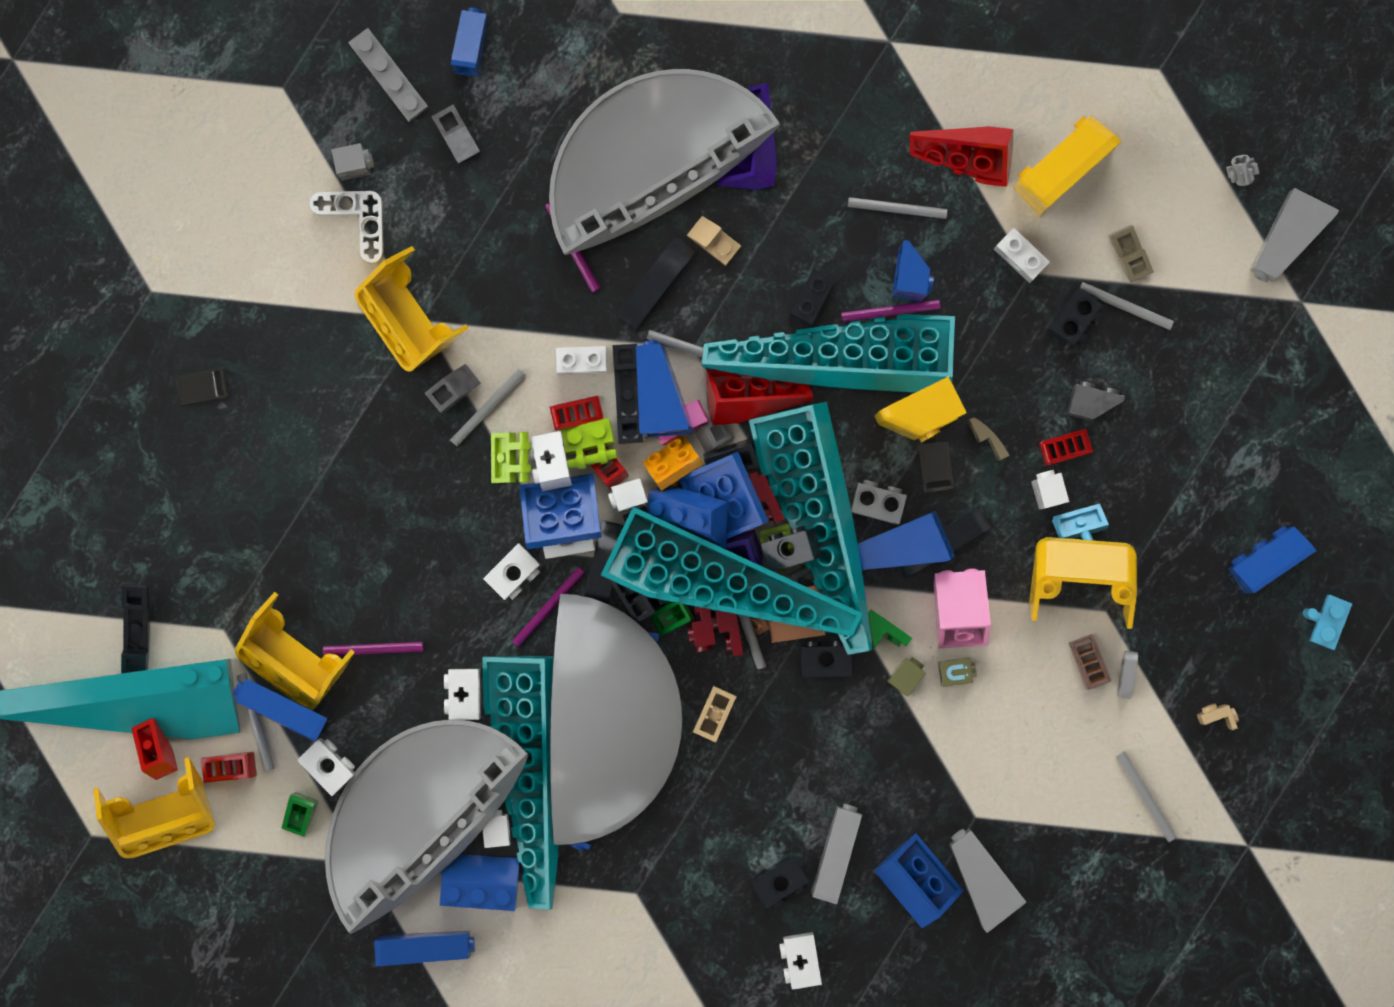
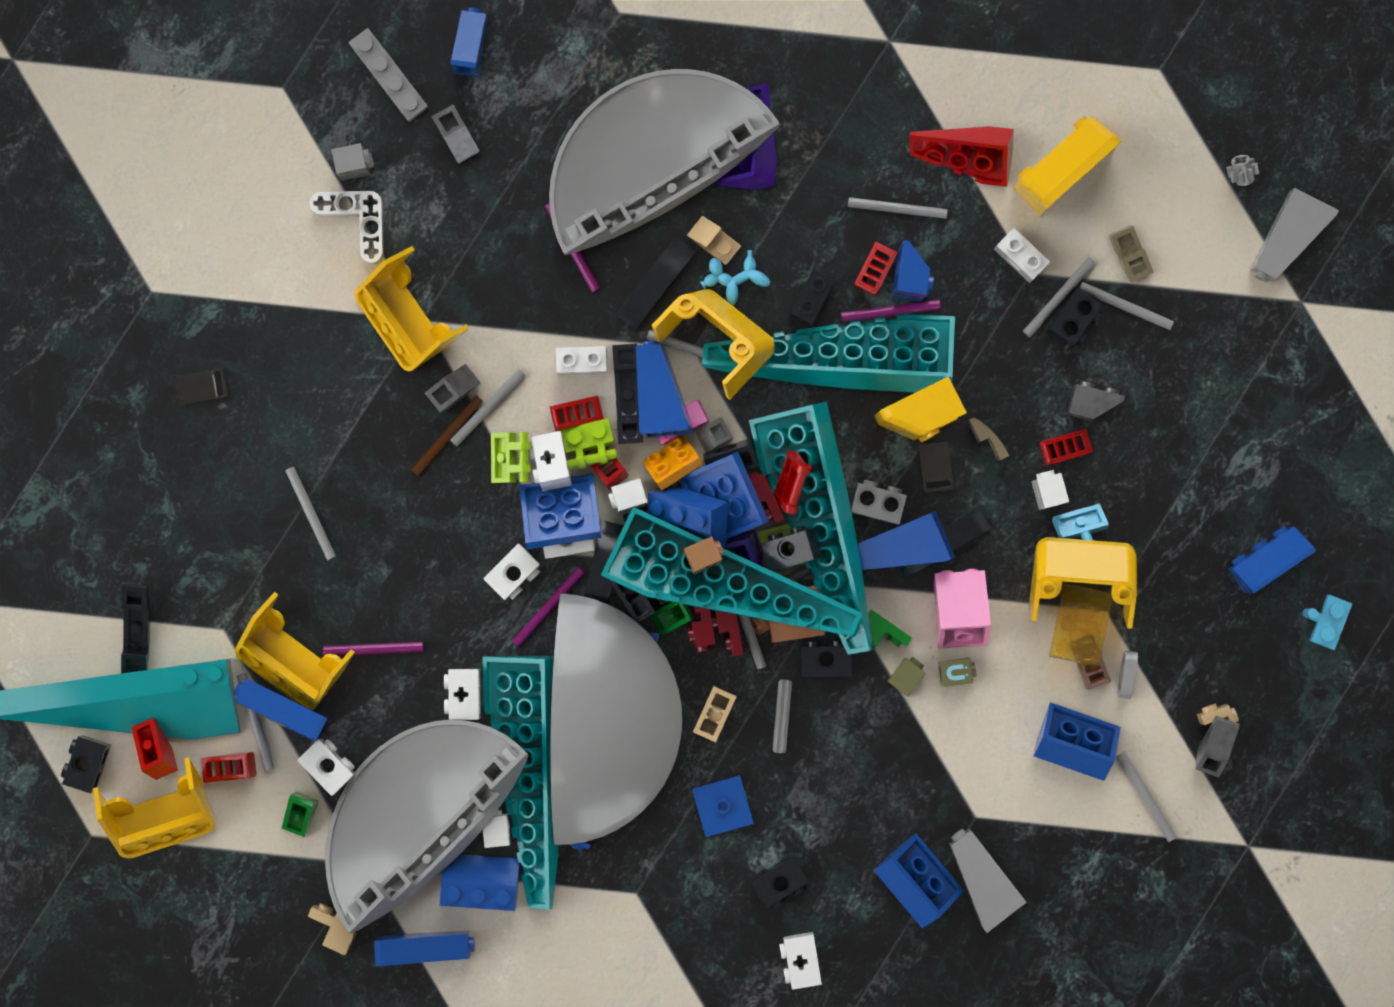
red wedge [706,370,813,425] -> none
light grey slope [811,804,862,904] -> none
none -> black brick [61,735,111,794]
none -> light grey bar [285,467,336,561]
none -> tan brick [308,903,356,955]
none -> reddish brown piece [411,395,483,476]
none -> yellow windscreen [652,289,775,400]
none -> medium nougat brick [684,537,724,574]
none -> blue plate [692,775,754,837]
none -> medium azure piece [700,250,770,306]
none -> light grey axle [773,679,792,753]
none -> red plate [774,450,812,514]
none -> red slope [853,242,898,297]
none -> light grey bar [1023,257,1096,337]
none -> blue slope [1033,702,1121,781]
none -> clear yellow plate [1049,583,1112,667]
none -> flat silver slope [1195,716,1240,777]

